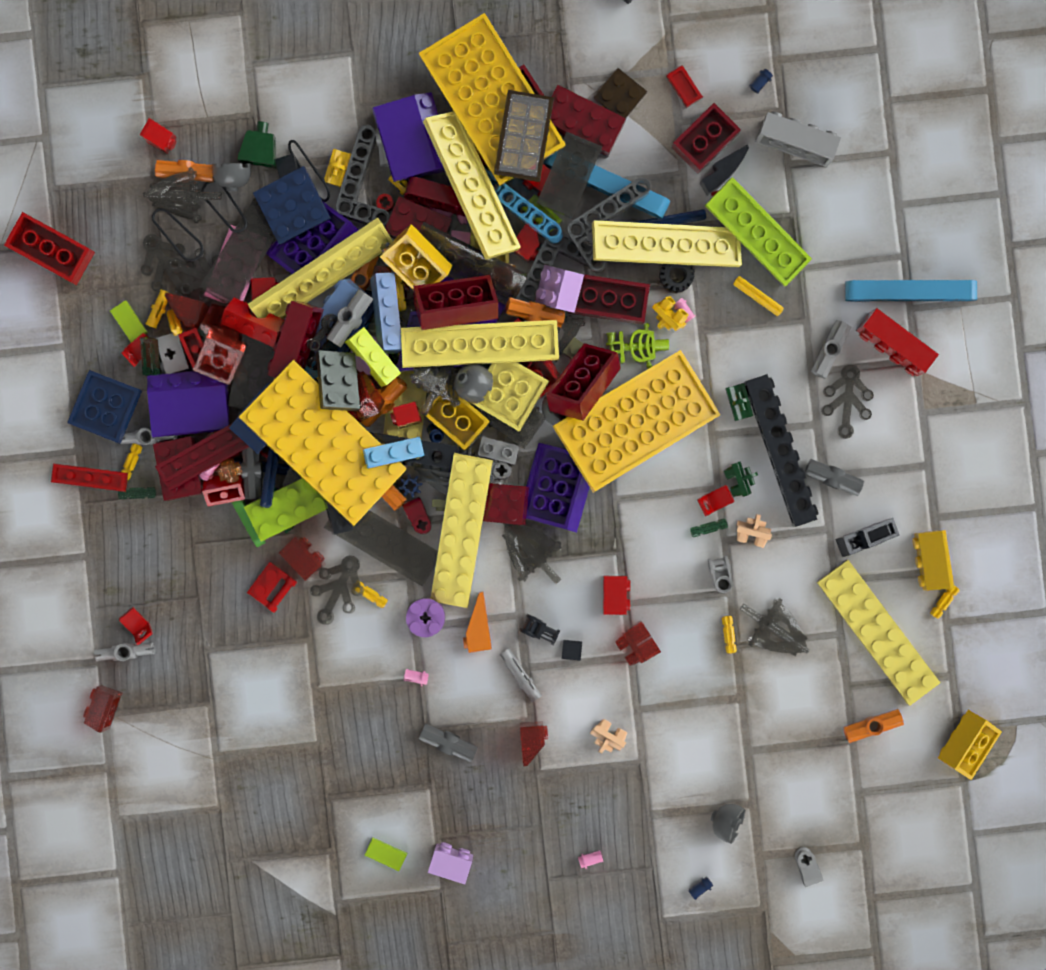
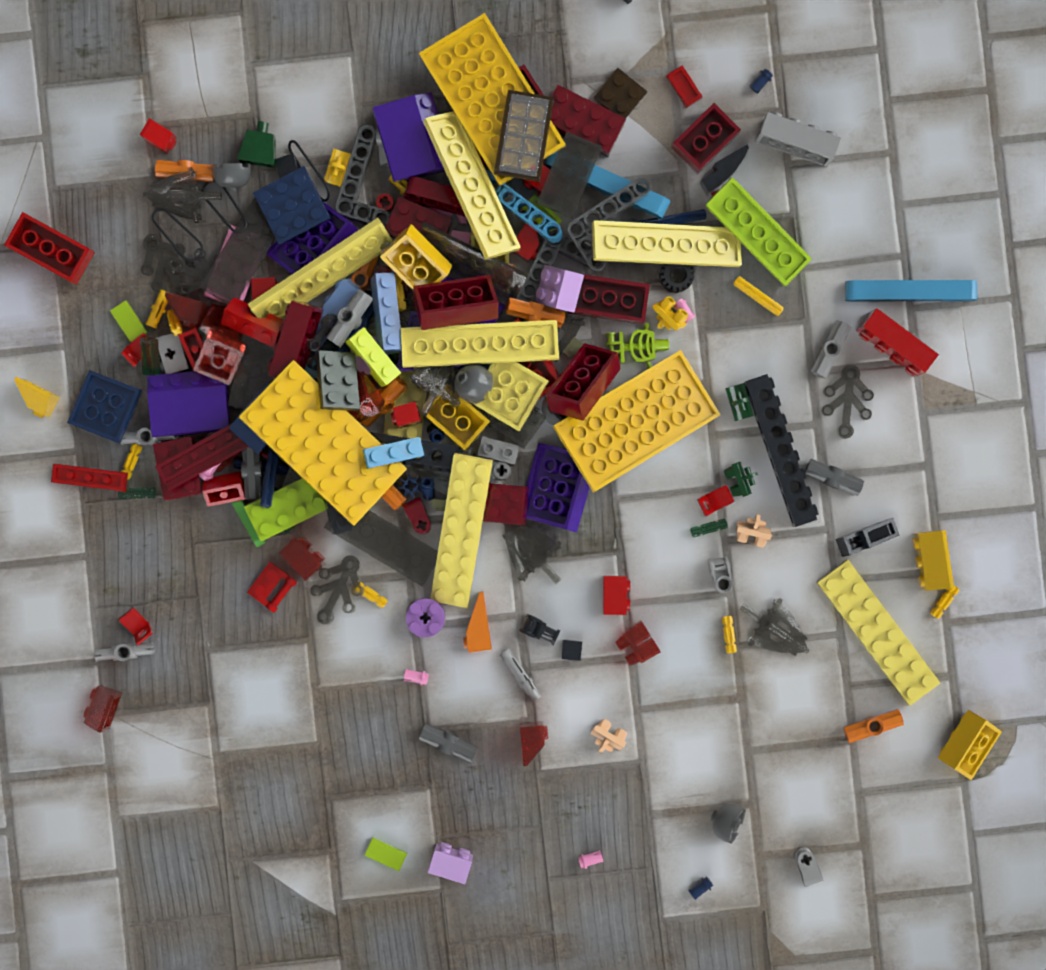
clear orange gear [217,459,242,483] -> none
none -> yellow slope [14,377,60,418]
none -> dark blue pin [419,477,435,500]

